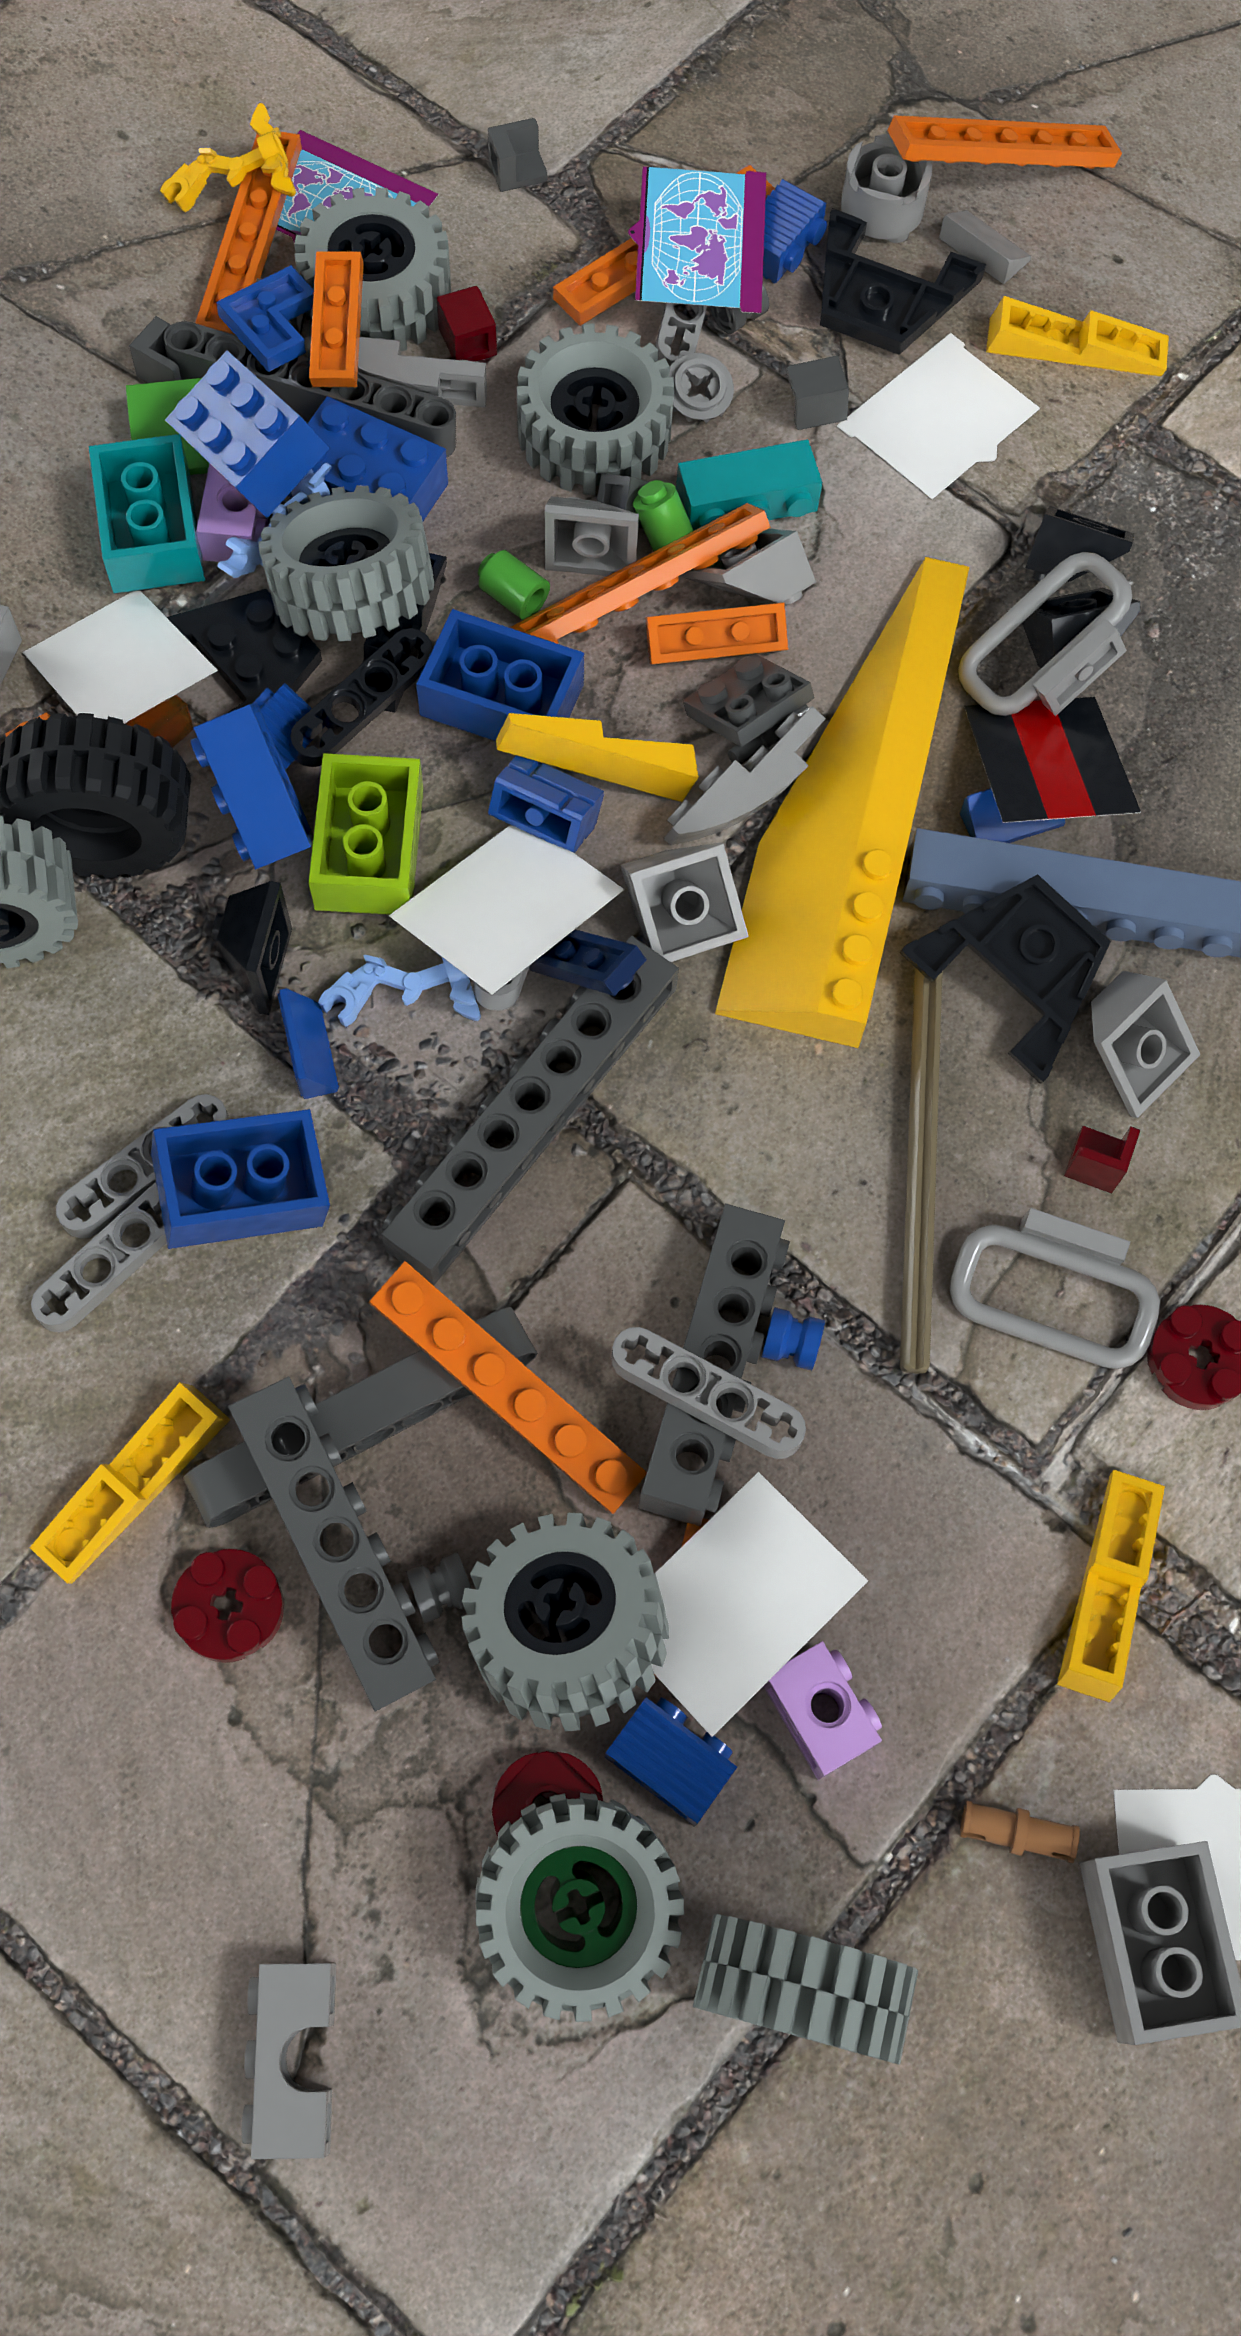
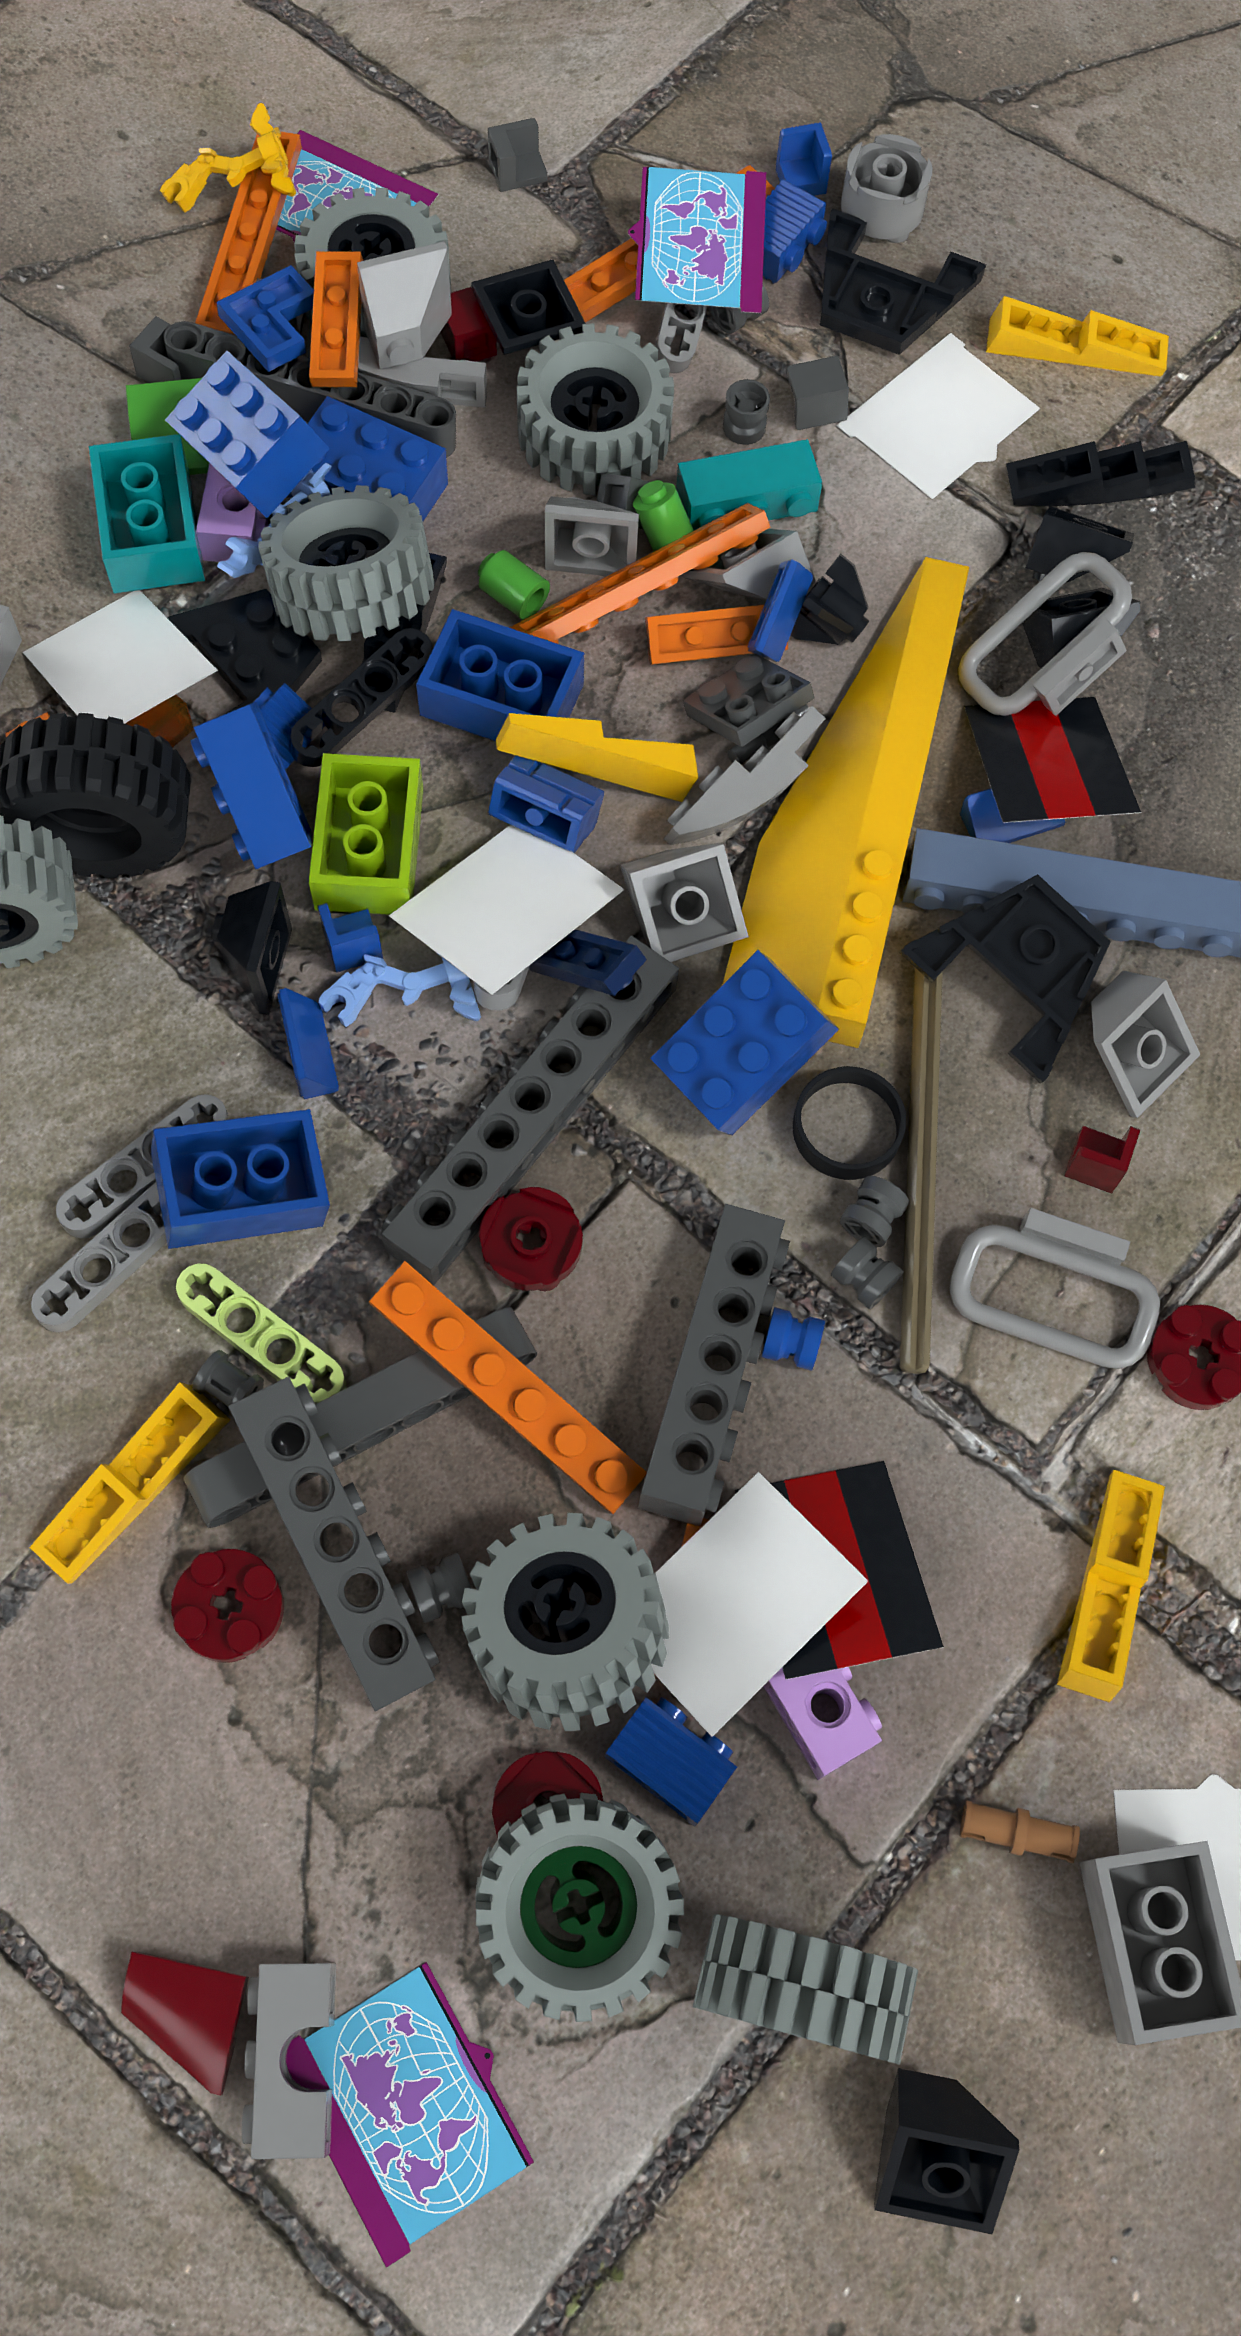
light grey beam [611,1327,806,1459] -> none
light grey gear [669,353,734,424] -> none
orange plate [887,115,1122,169] -> none
light grey slope [939,210,1031,285] -> none
none -> dark red slope [121,1952,249,2096]
none -> yellowish green beam [176,1263,346,1404]
none -> dark grey bush [192,1350,264,1416]
none -> sticker [286,1962,534,2268]
none -> blue panel [318,903,383,973]
none -> slope [357,241,452,369]
none -> black slope [471,259,586,355]
none -> dark red plate [479,1187,583,1292]
none -> blue brick [650,950,839,1135]
none -> dark grey wheel [723,379,770,445]
none -> black sticker [735,1461,944,1680]
none -> blue slope [747,559,813,662]
none -> blue panel [775,122,832,196]
none -> black brick [791,553,869,645]
none -> black tyre [793,1066,906,1180]
none -> dark grey wheel [831,1237,904,1310]
none -> dark grey wheel [840,1176,909,1247]
none -> black slope [874,2068,1020,2234]
none -> black slope [1006,441,1195,506]

